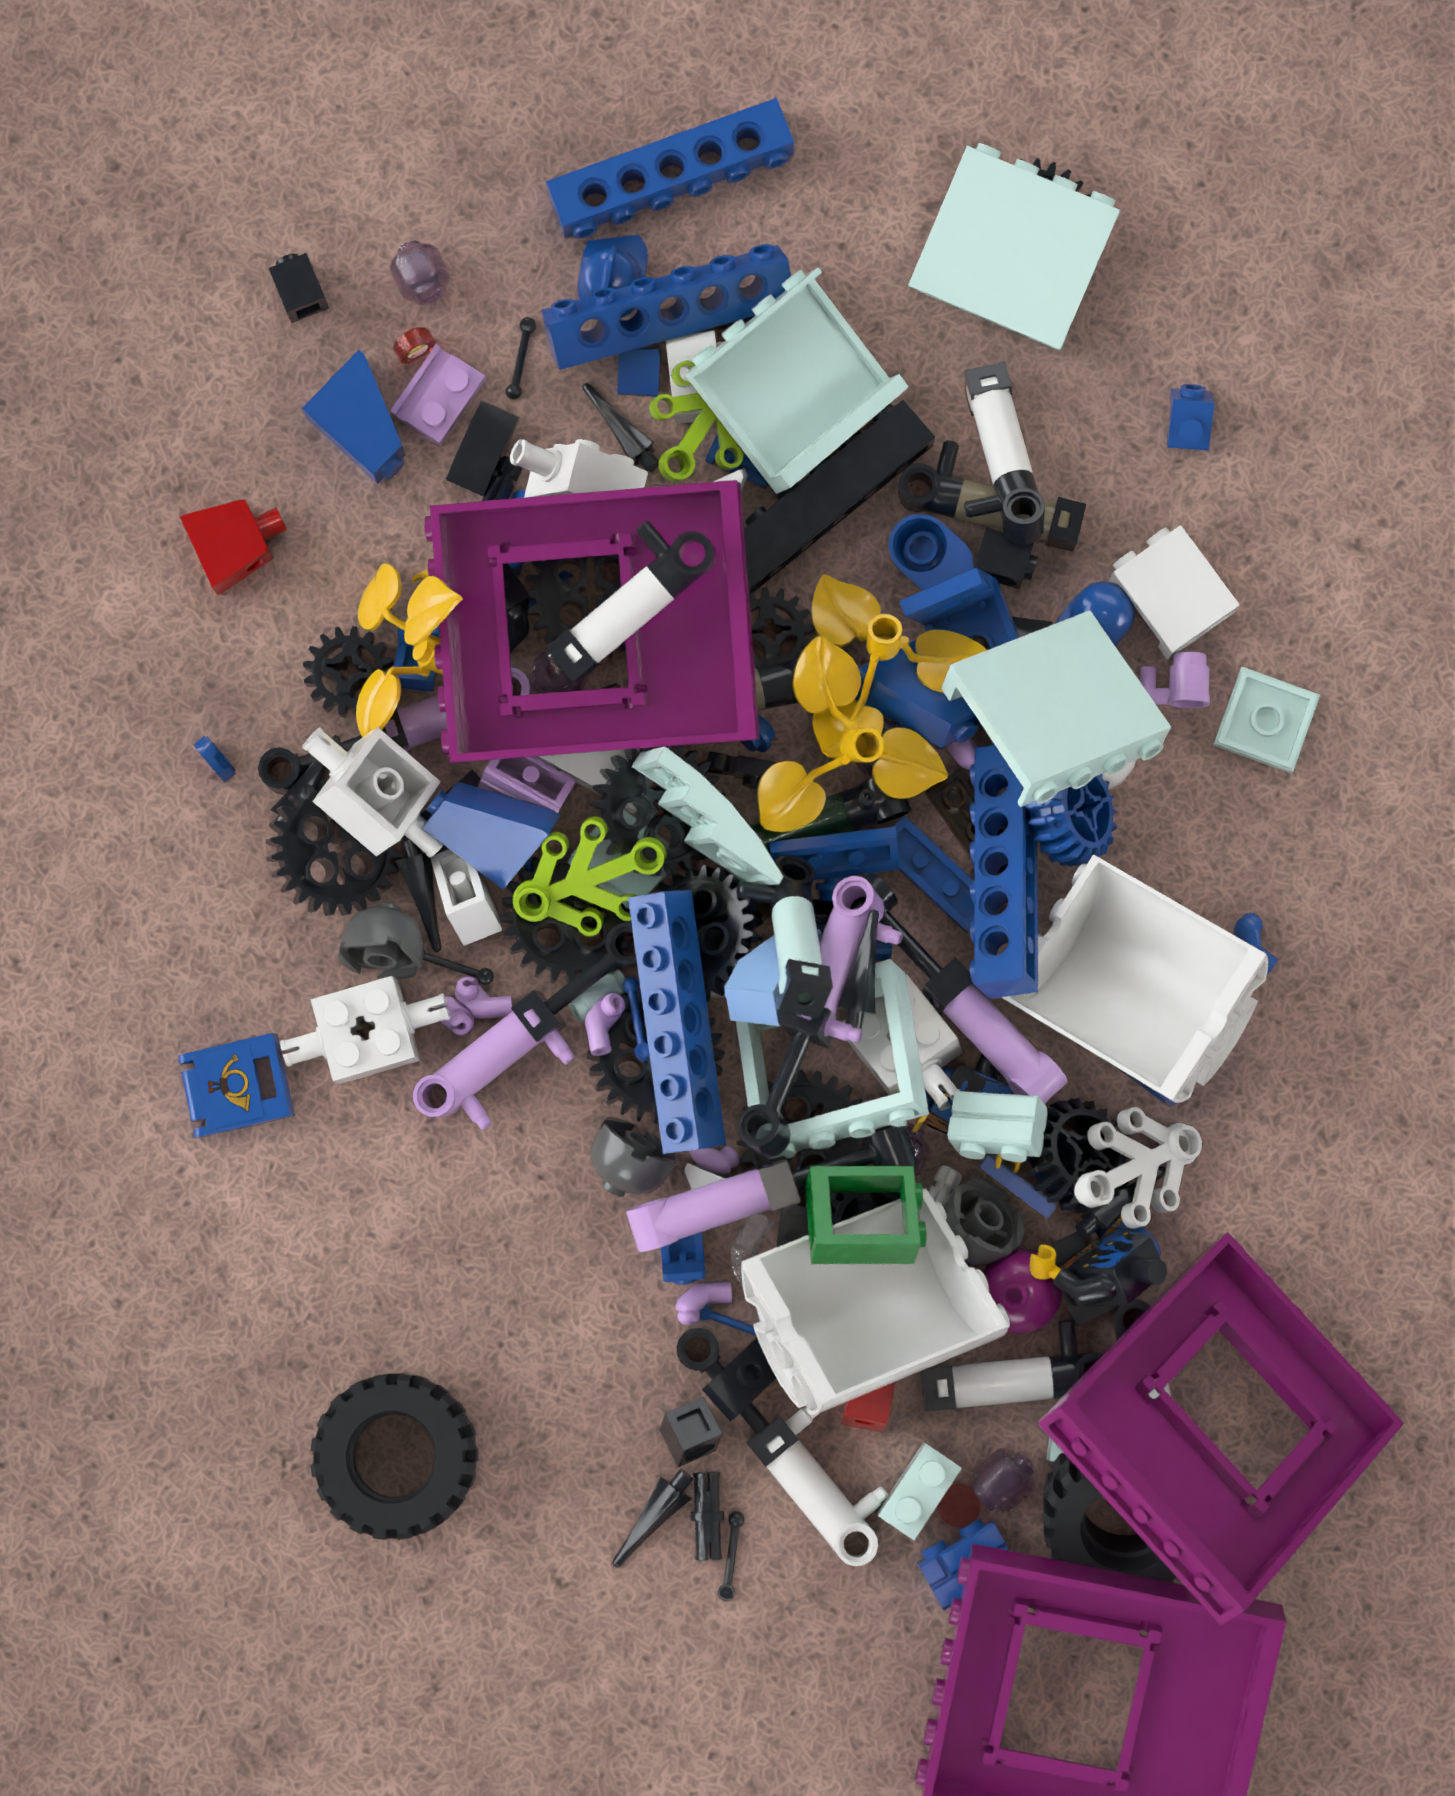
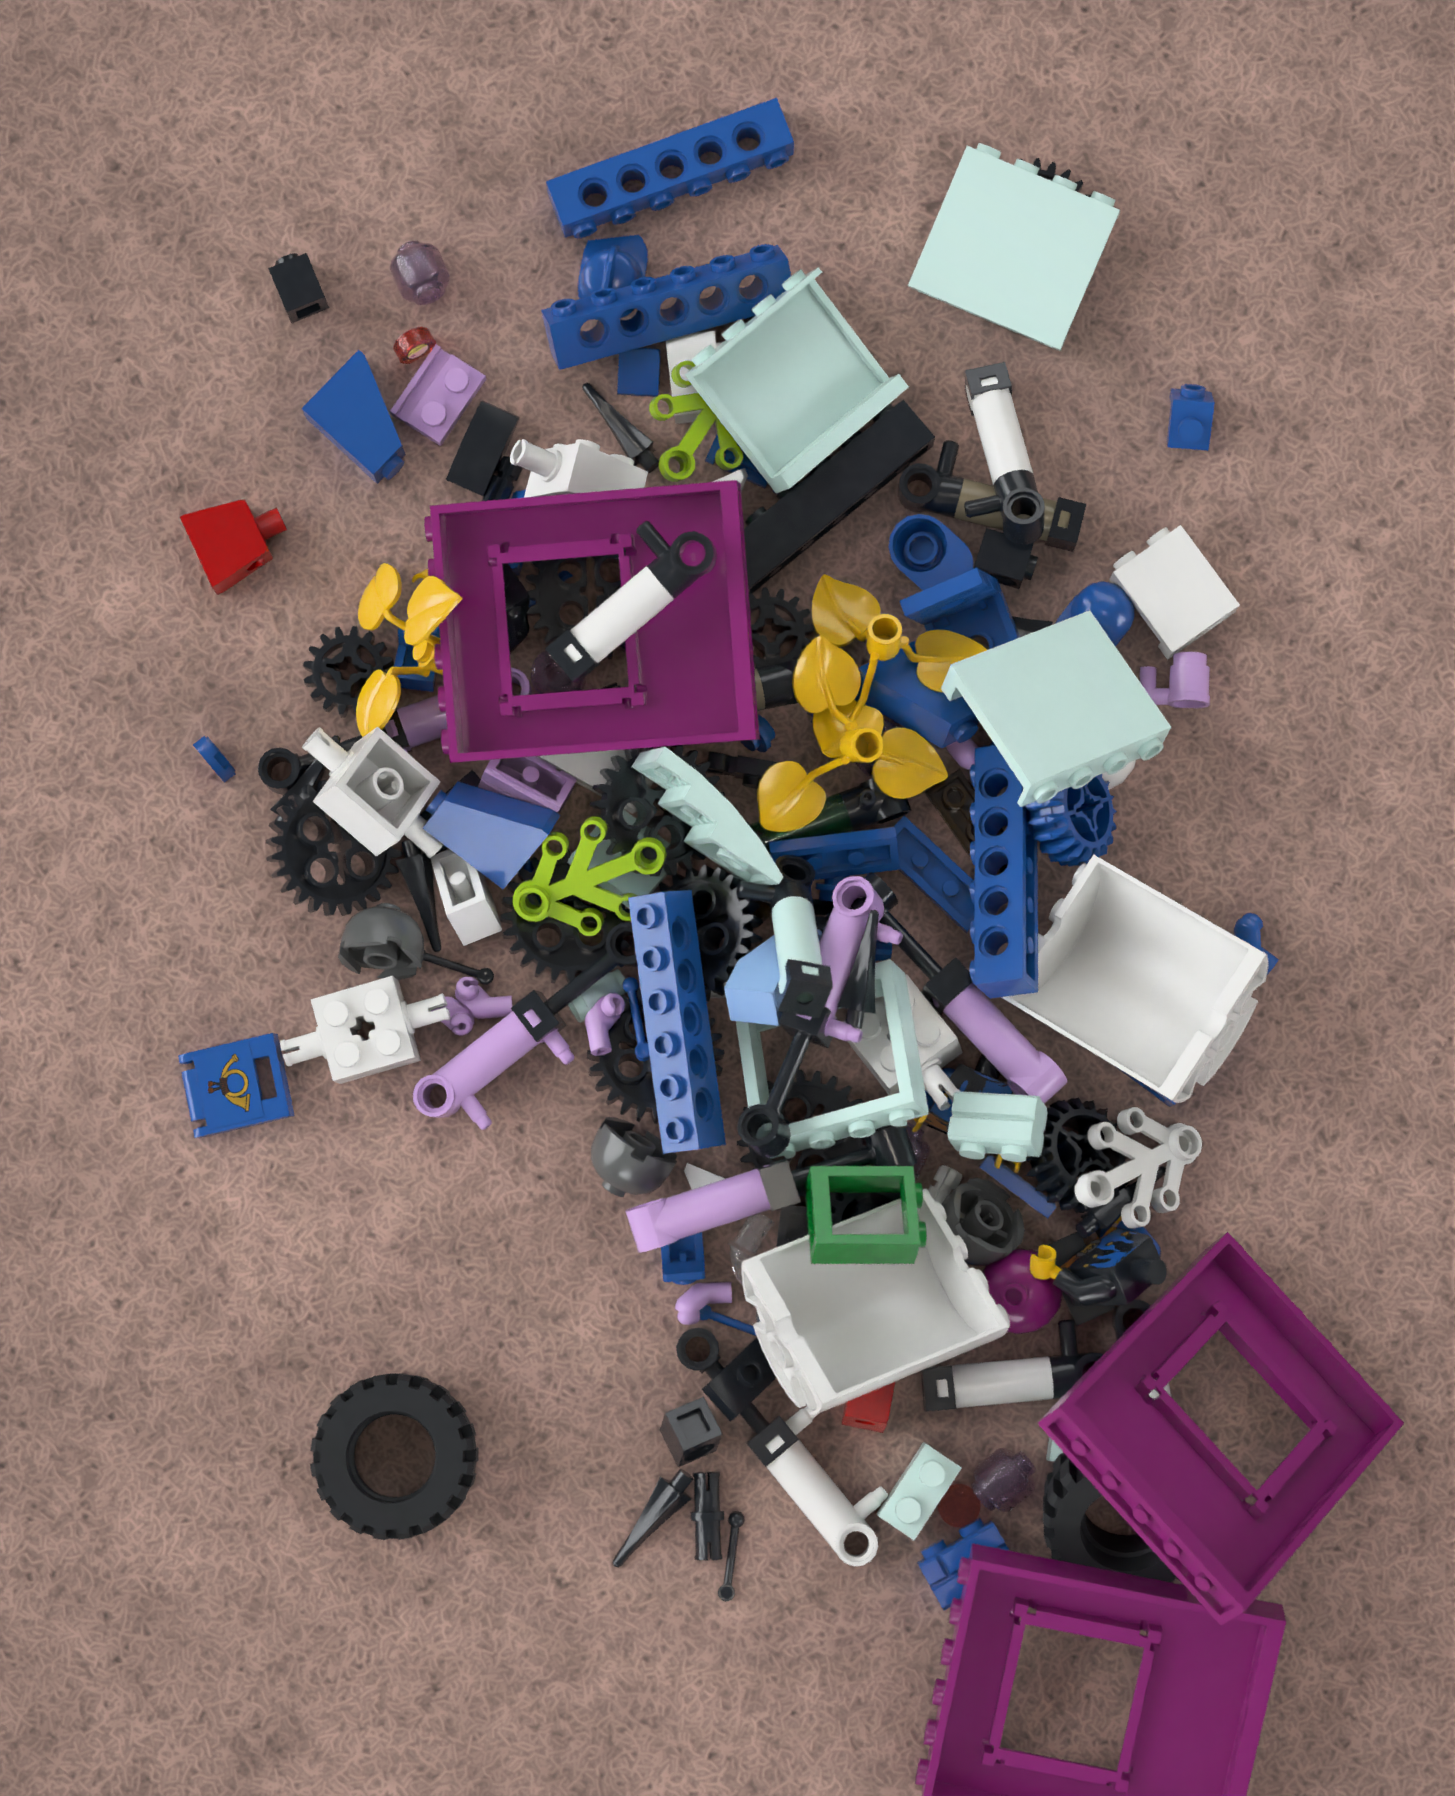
black hinge [506,317,536,400] -> none
lavender arm [688,1146,740,1175] -> none
light aqua tile [1213,667,1320,774] -> none

